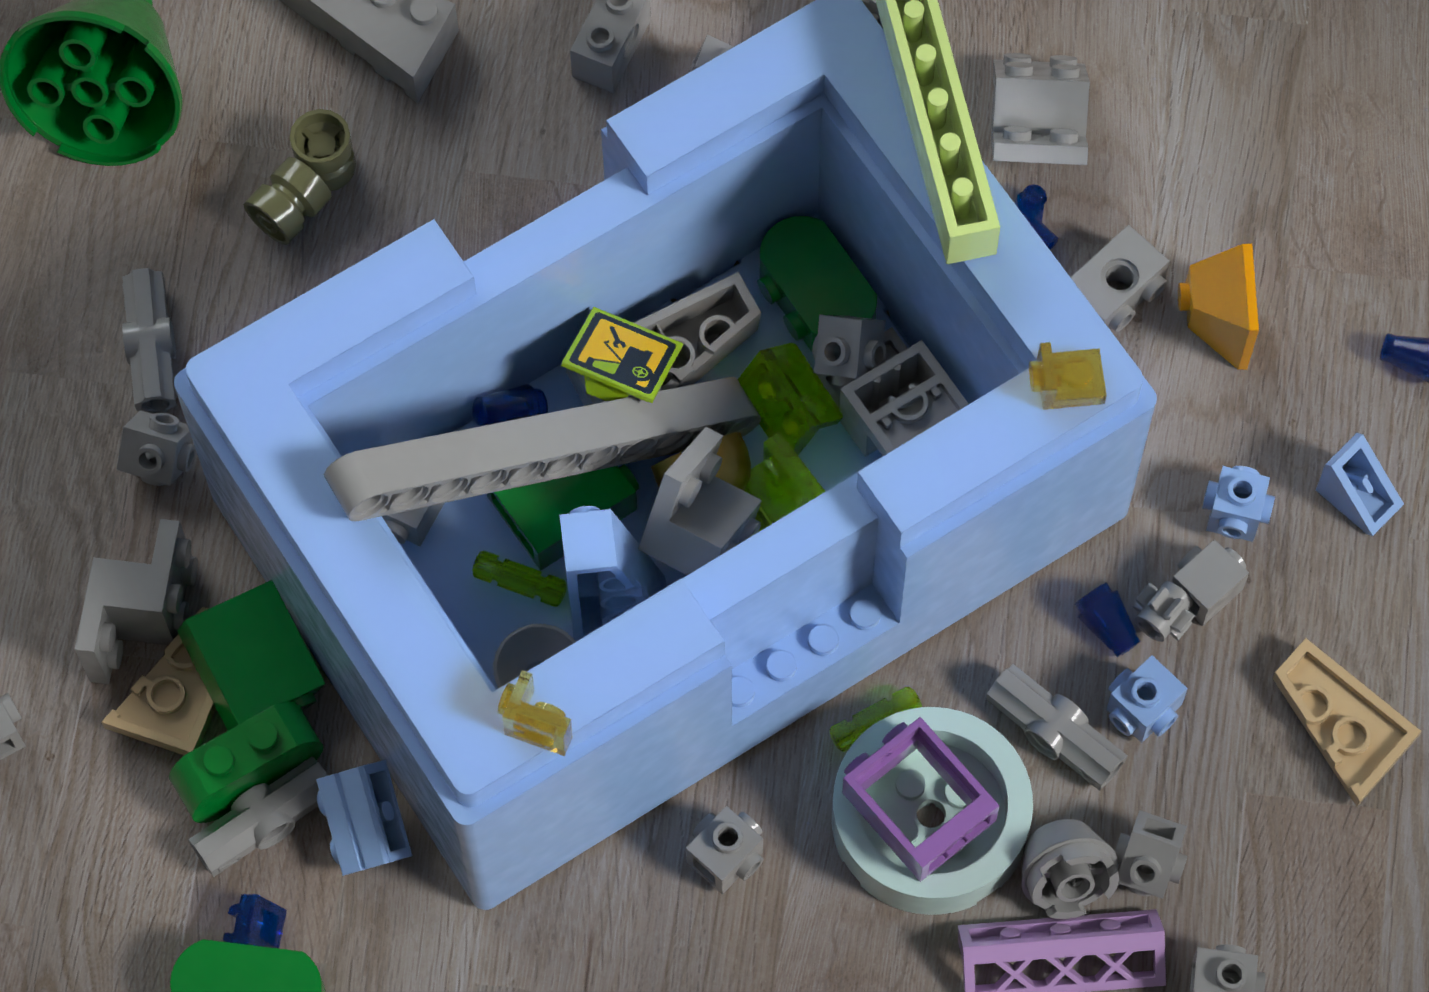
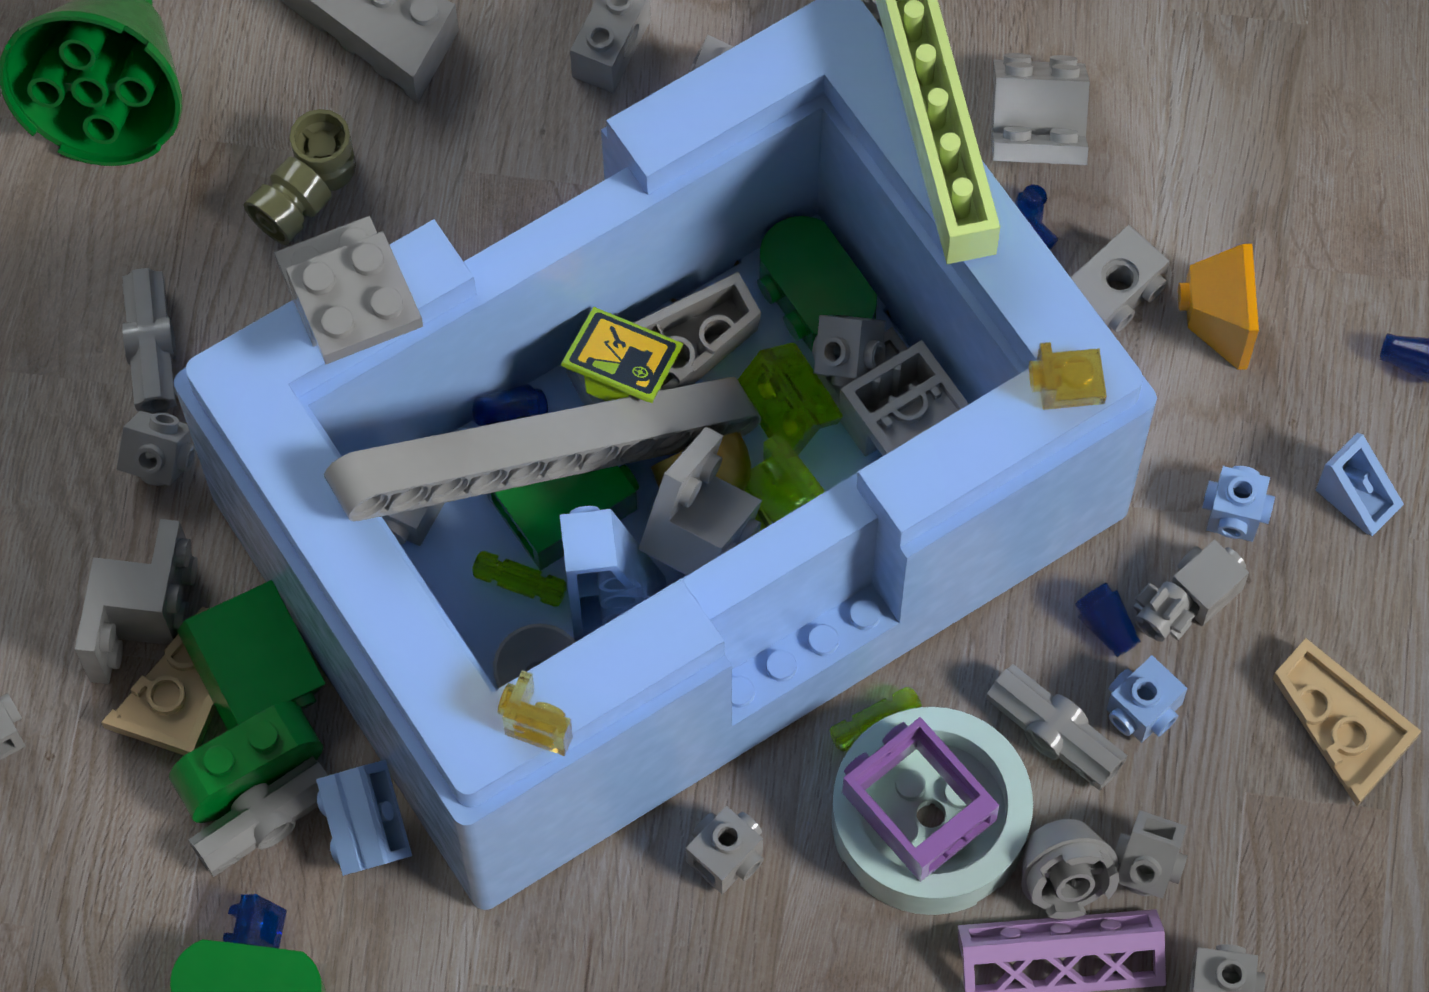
none -> light grey bracket [274,216,423,365]

